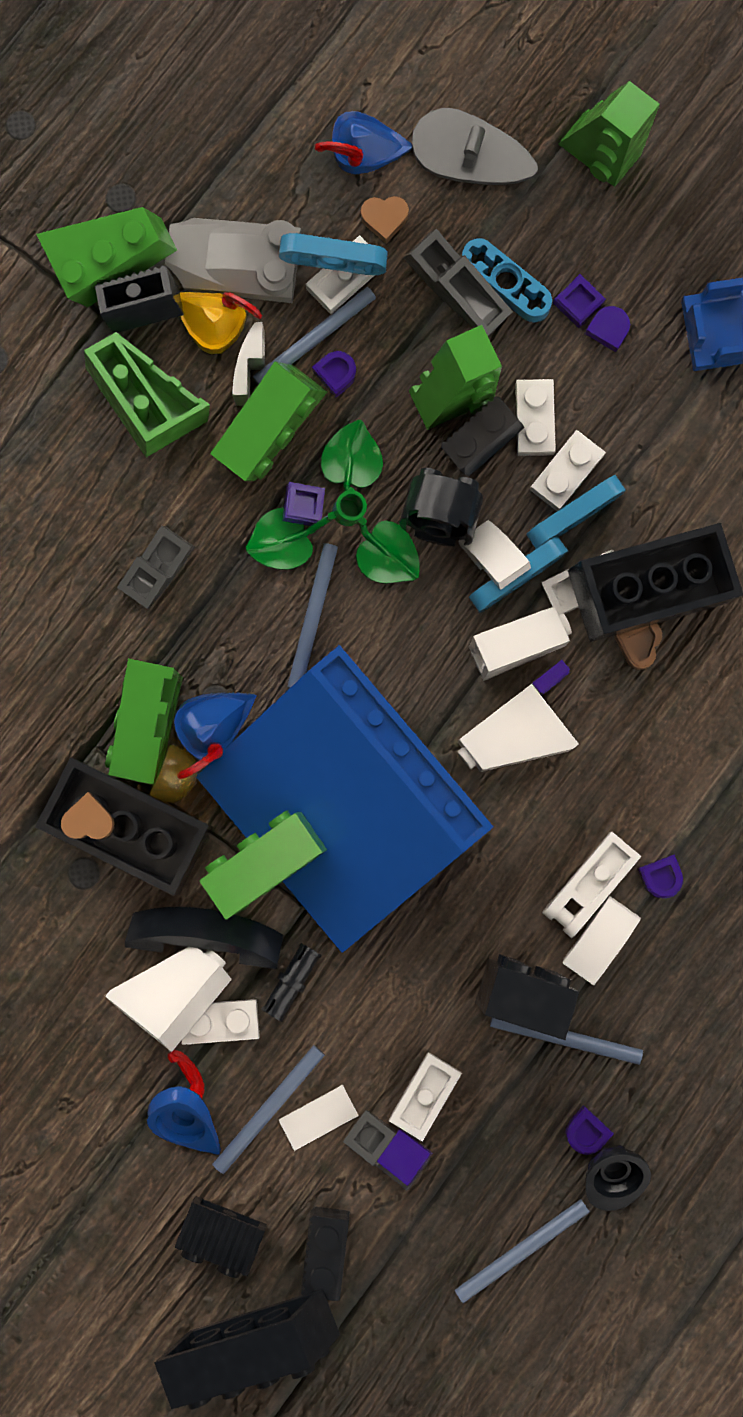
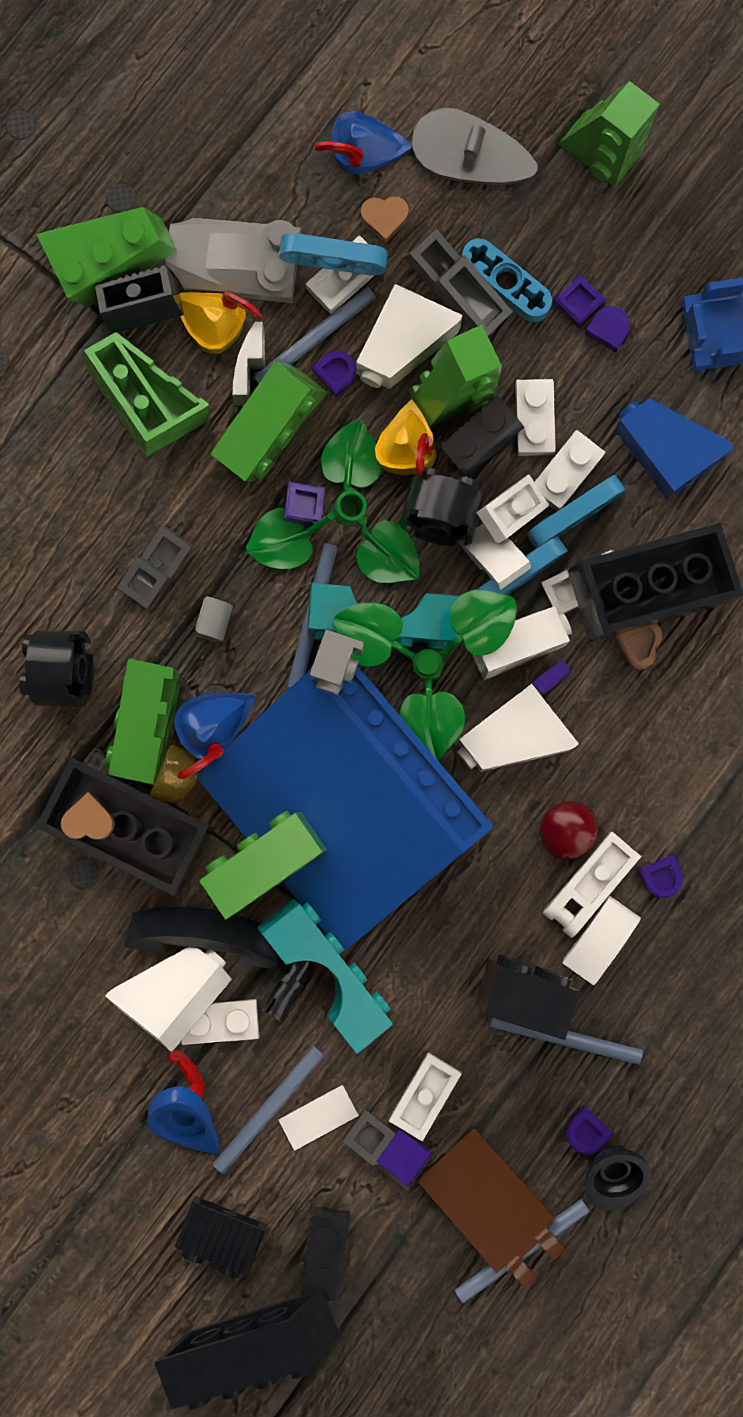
none -> black brick [19,630,94,707]
none -> light grey brick [194,596,233,643]
none -> teal arch [257,898,393,1054]
none -> teal arch [306,583,460,651]
none -> light grey brick [310,629,364,696]
none -> green plant [333,590,516,761]
none -> white slope [356,284,462,389]
none -> yellow piece [375,399,436,475]
none -> reddish brown tile [417,1128,565,1288]
none -> white plate [476,475,549,544]
none -> dark red hair [539,801,599,860]
none -> blue slope [615,398,734,500]

